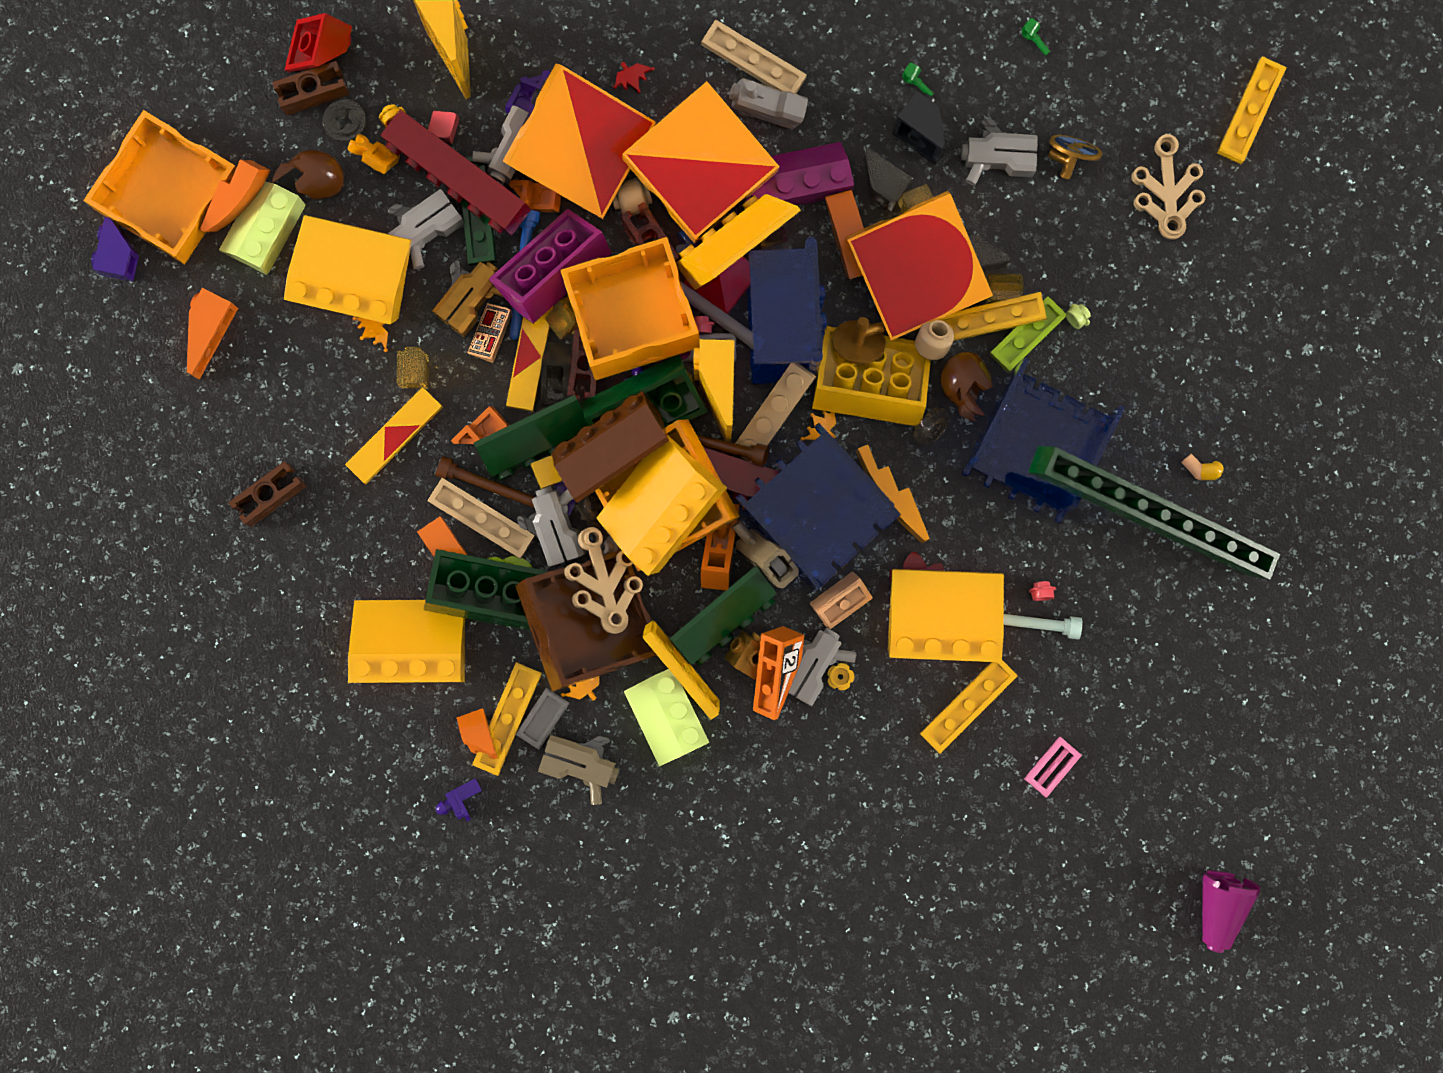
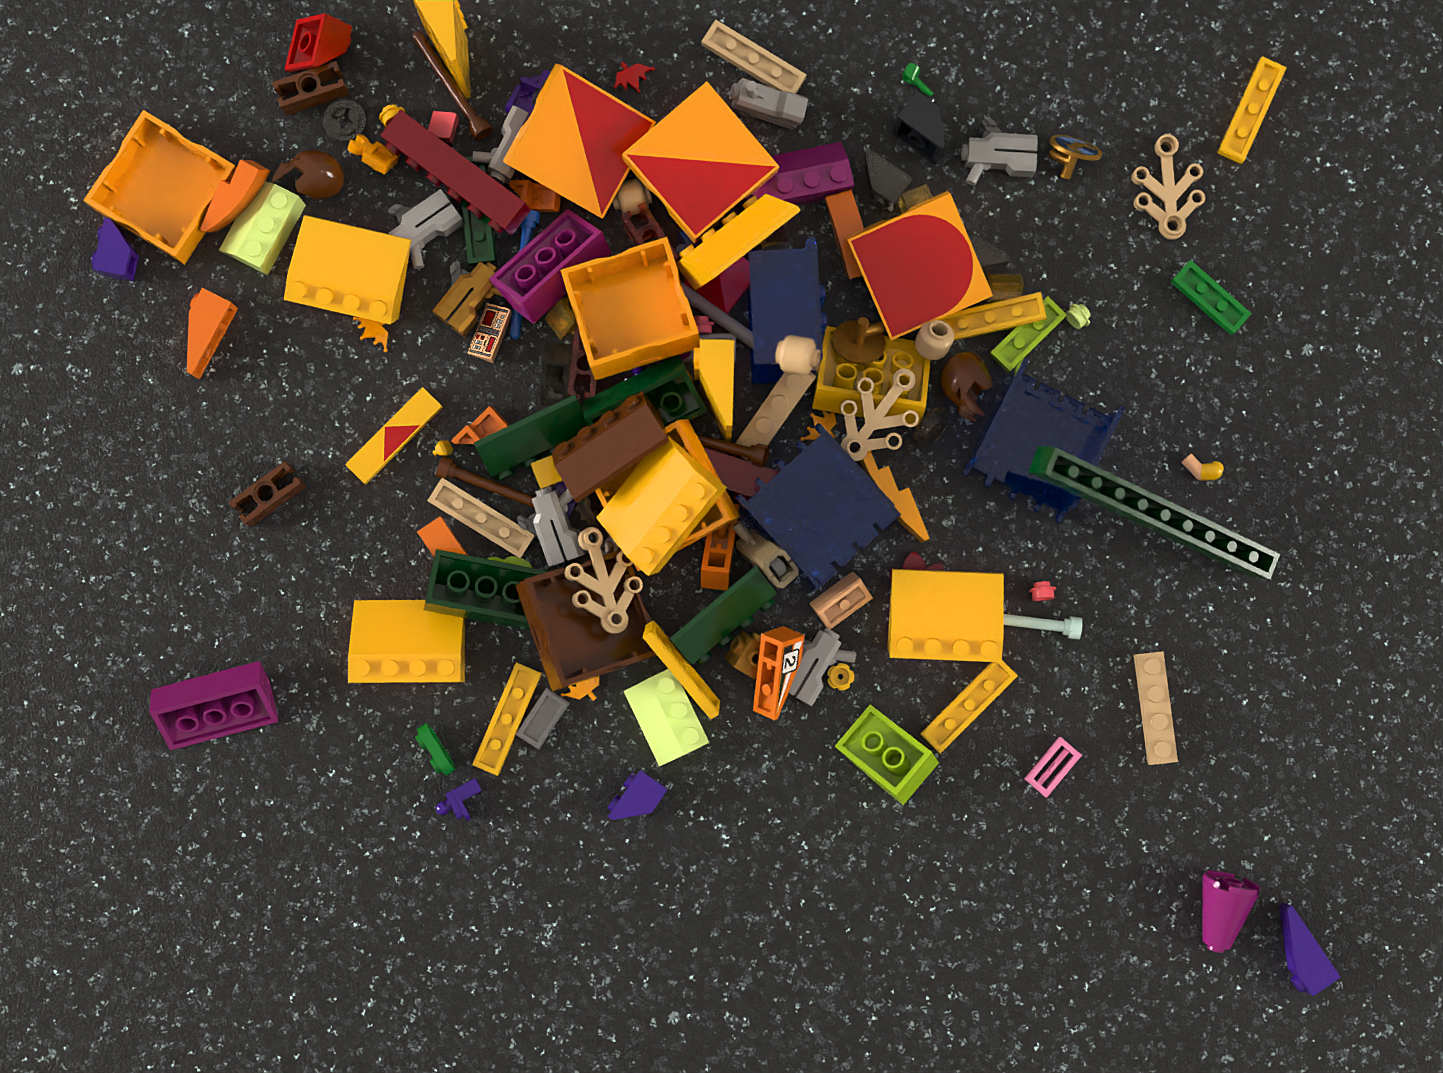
clear yellow brick [397,347,429,388] -> none
orange slope [457,708,498,759] -> none
yellow tile [506,306,554,412] -> none
dark tan piece [538,735,619,805] -> none
green hand [1021,18,1050,56] -> none
none -> magenta slope [149,661,278,750]
none -> reddish brown piece [412,31,493,141]
none -> green plate [415,723,456,776]
none -> yellow rock [433,440,453,456]
none -> dark purple slope [607,770,668,820]
none -> tan head [776,335,820,375]
none -> lime slope [835,705,939,805]
none -> tan plant [840,369,919,461]
none -> tan plate [1134,652,1178,765]
none -> green plate [1170,260,1252,335]
none -> dark purple slope [1279,903,1340,996]

